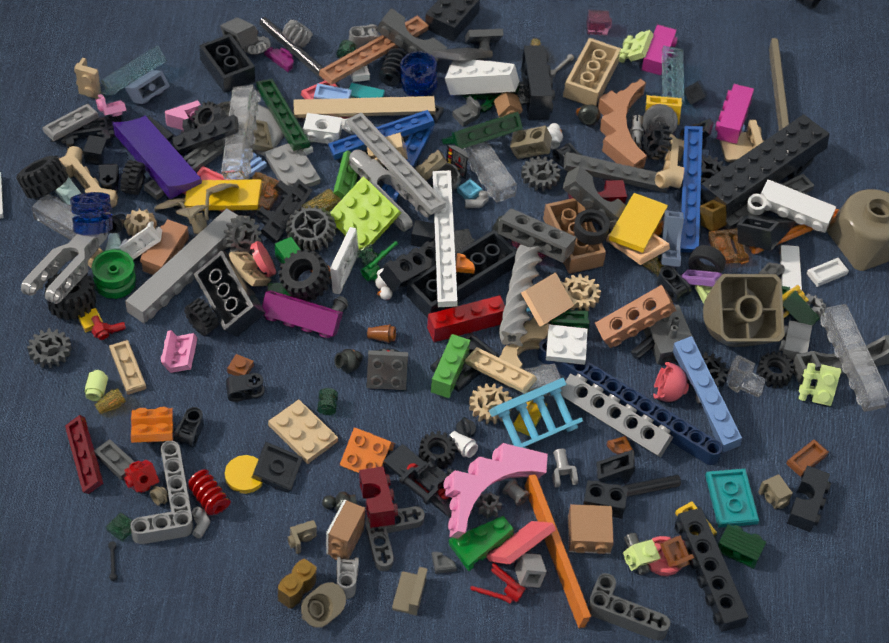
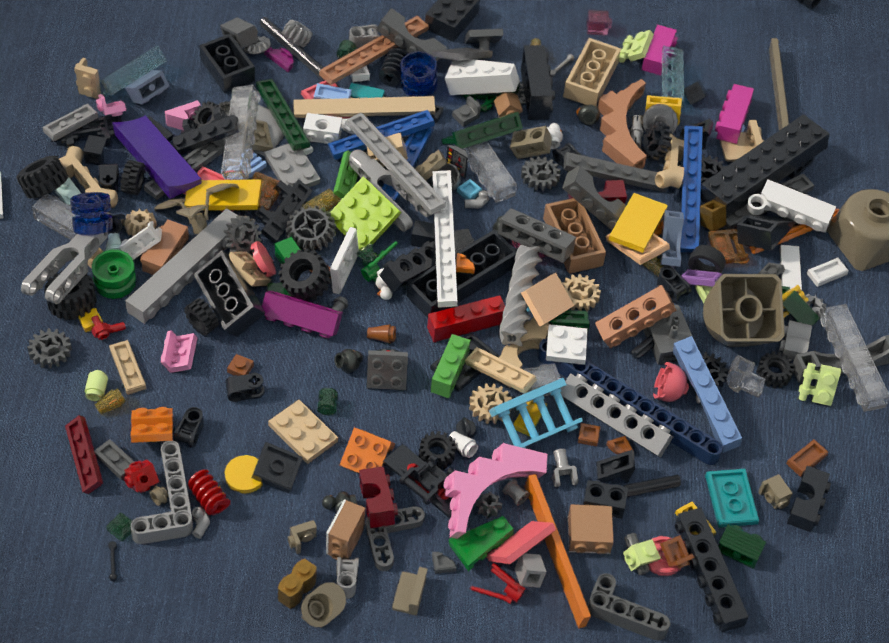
black tyre [573,209,610,245] -> none
none -> dark orange tile [578,423,600,447]

